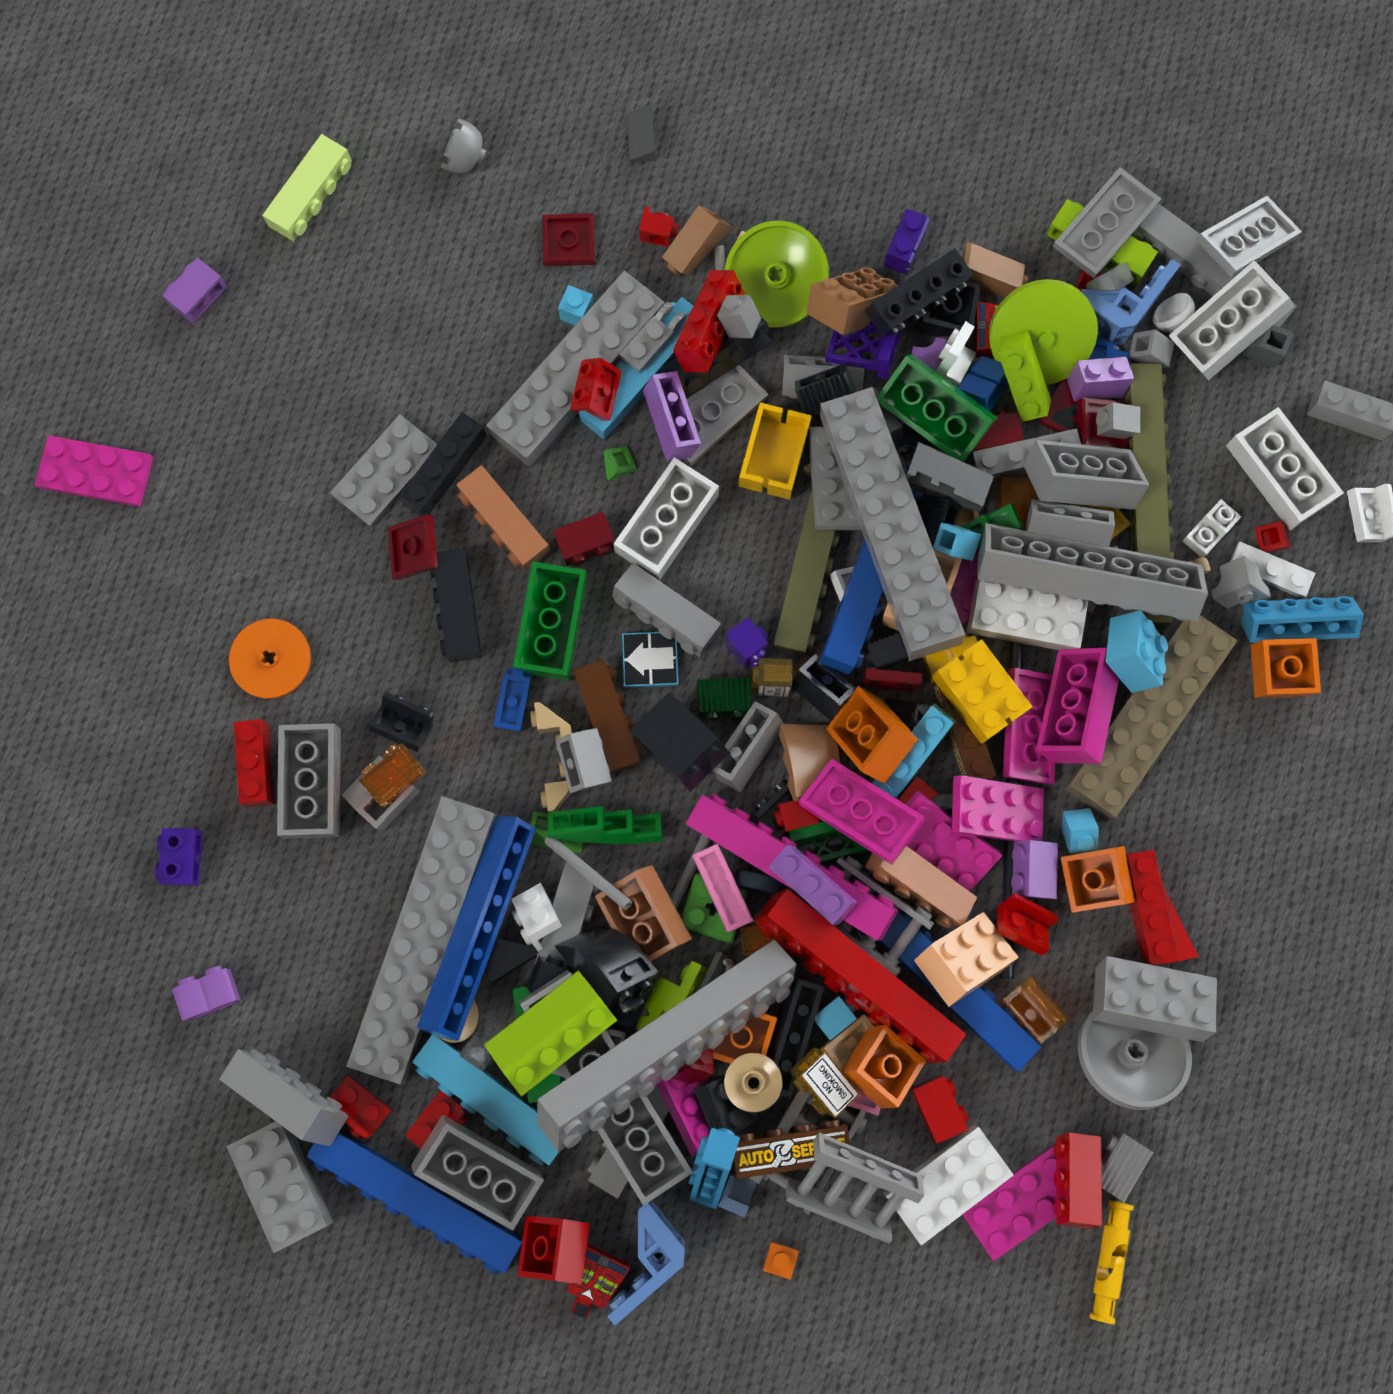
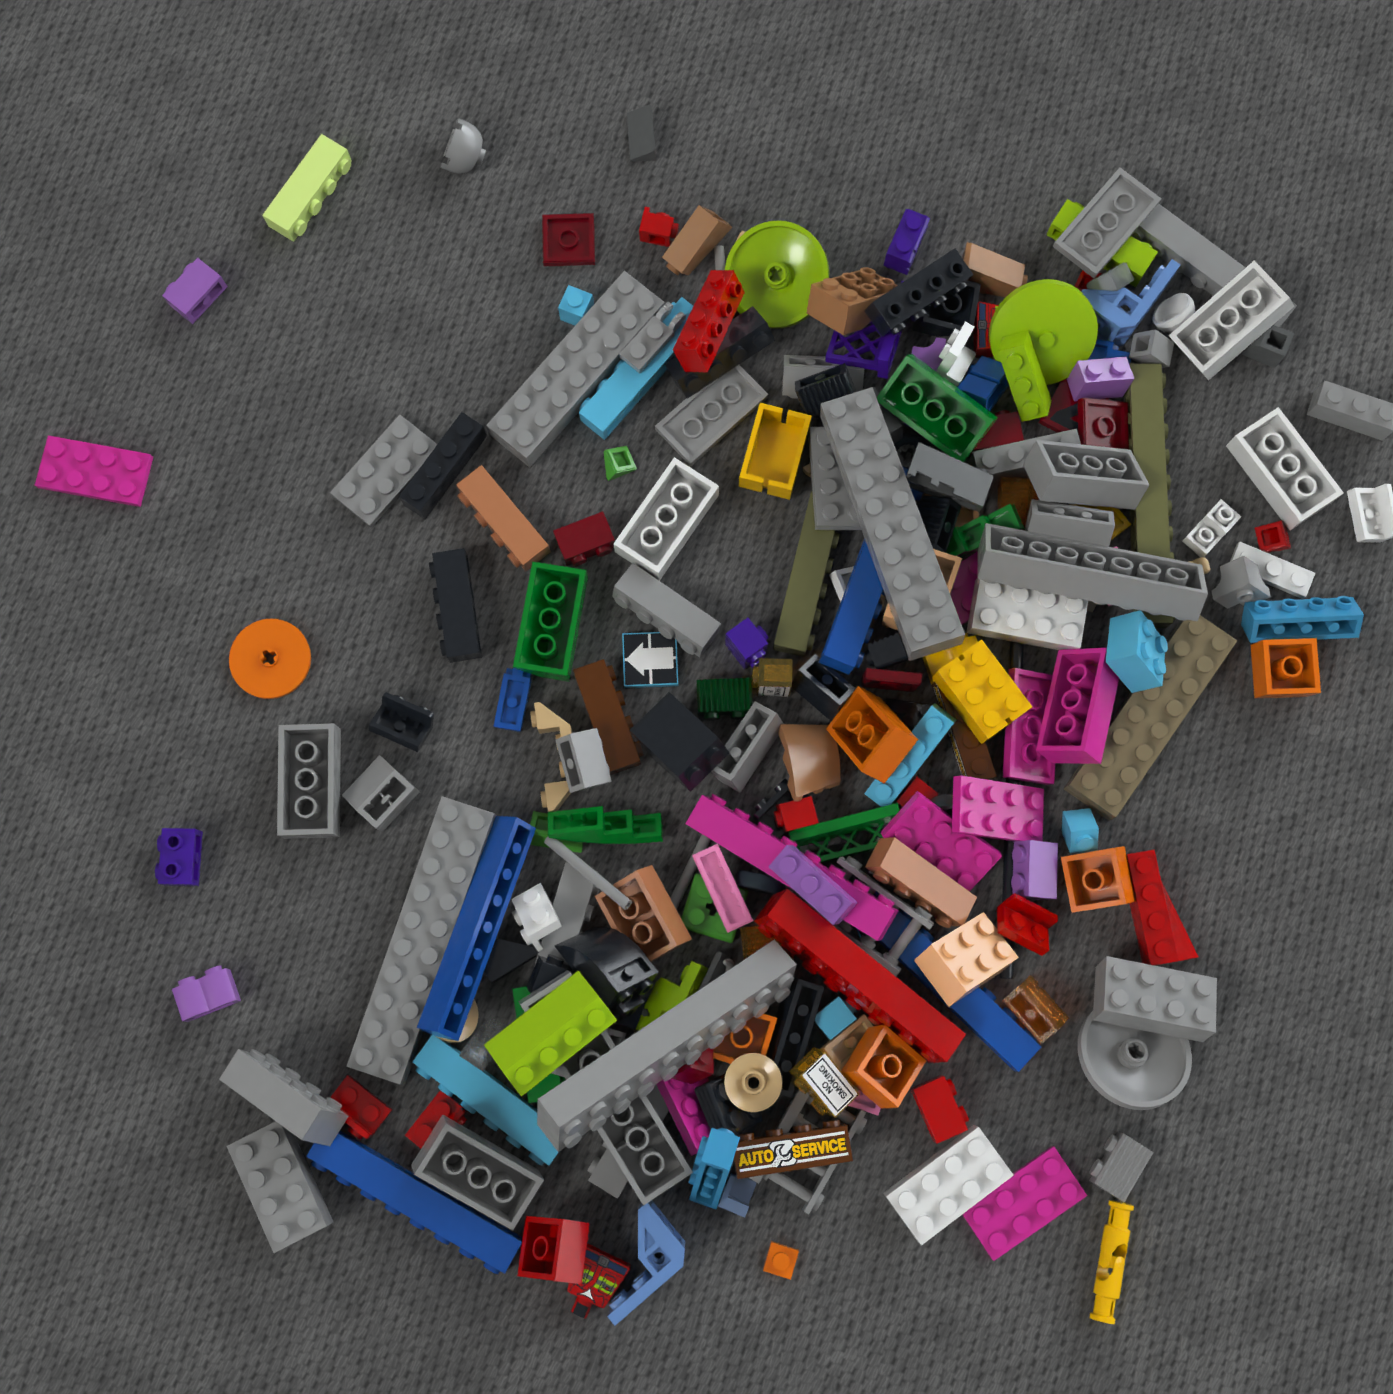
red brick [234,719,275,808] -> none
clear orange brick [359,744,427,808] -> none
dark red tile [388,514,438,580] -> none
red bracket [570,358,622,421] -> none
medium lavender brick [643,371,701,461] -> none
light grey brick [717,295,761,338] -> none
light grey fence [786,1133,924,1243] -> none
dark pink plate [799,759,925,865] -> none
medium azure brick [933,523,981,561] -> none
brick [1054,1132,1102,1229] -> none
light grey brick [1096,403,1140,439] -> none
light grey plate [1196,196,1302,277] -> none

